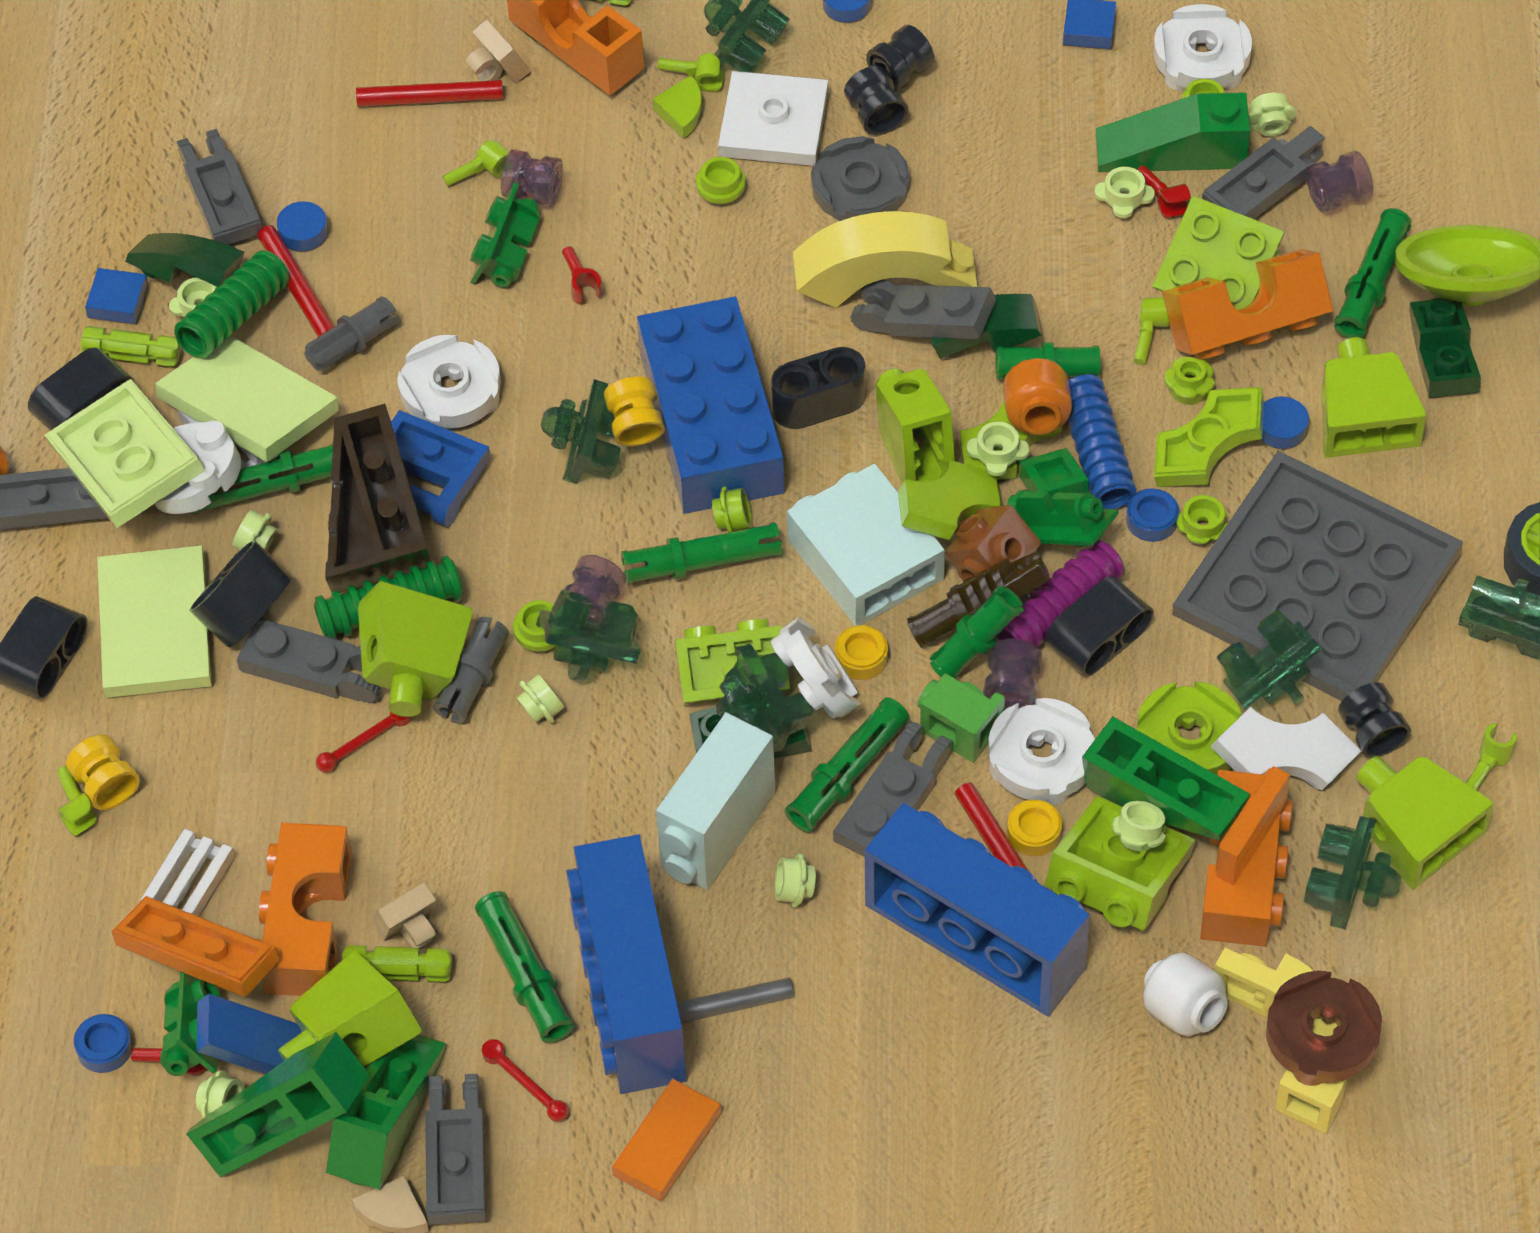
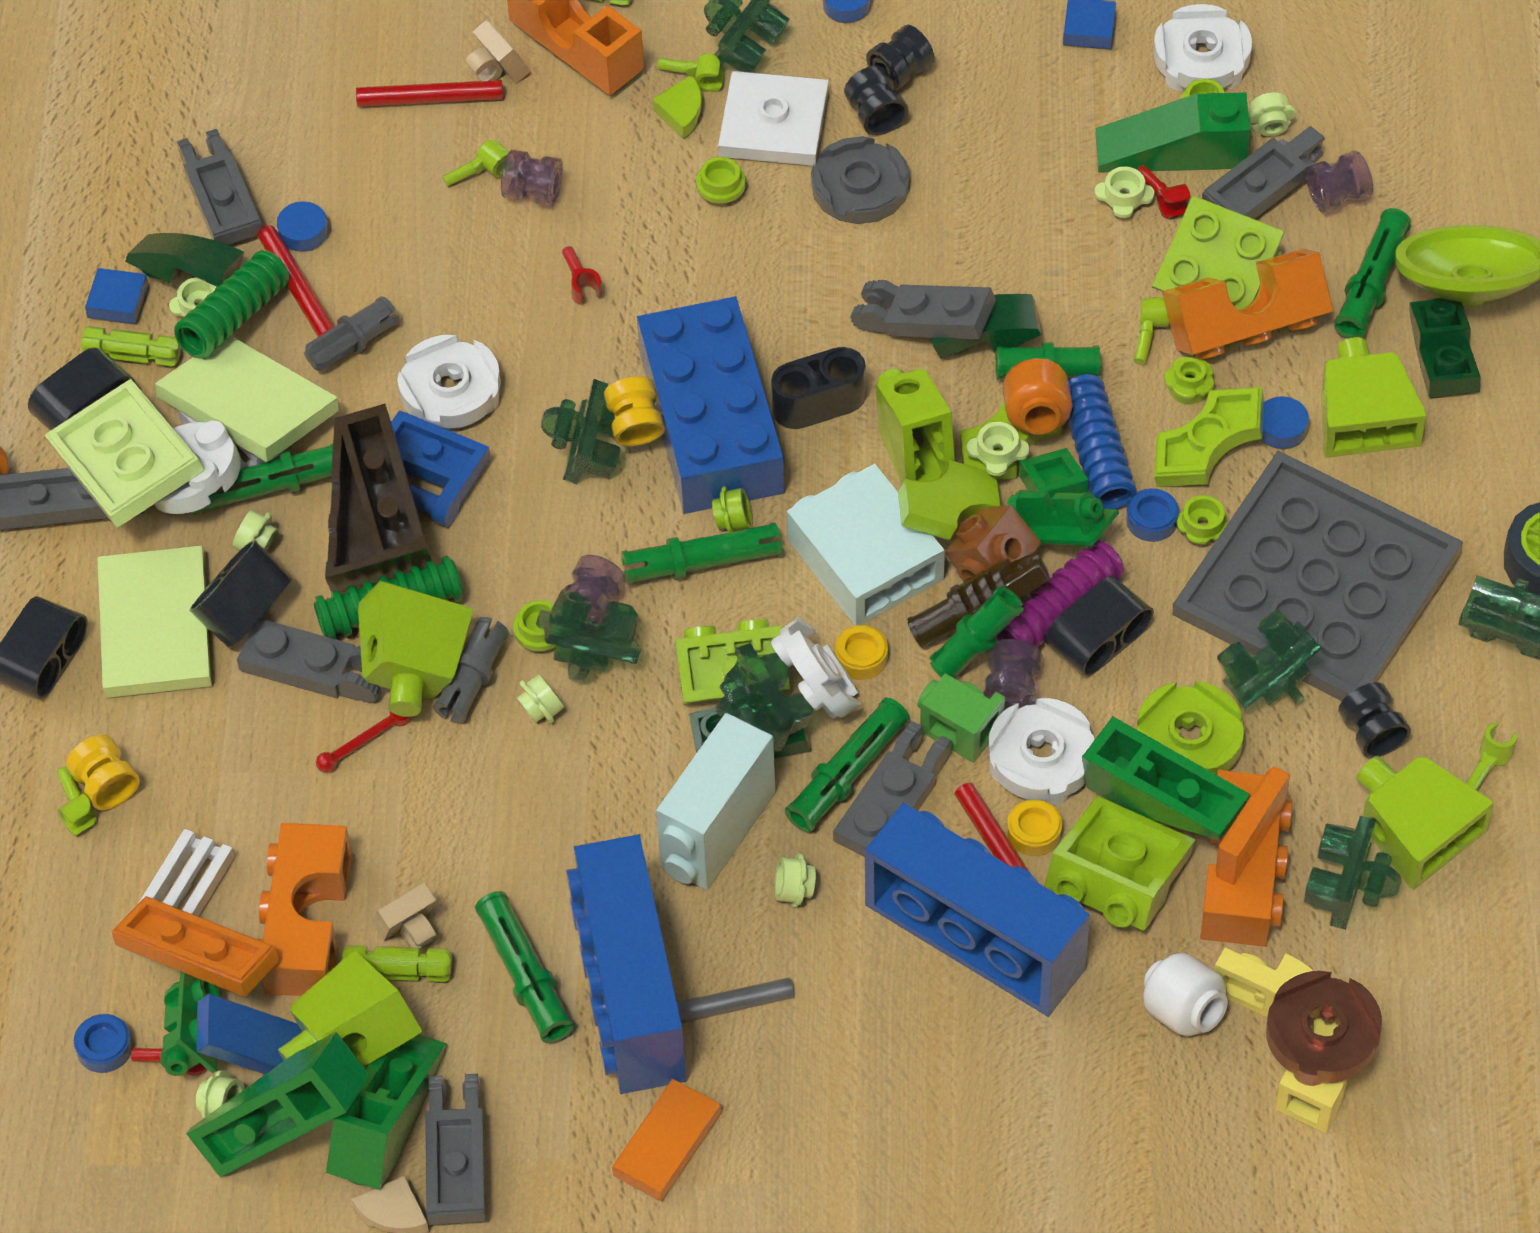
green hinge [470,182,541,287] -> none
red hinge [481,1039,569,1122] -> none
light yellow arch [793,211,977,308] -> none
yellowish green plate [1112,801,1166,851] -> none
white tile [1210,707,1361,791] -> none

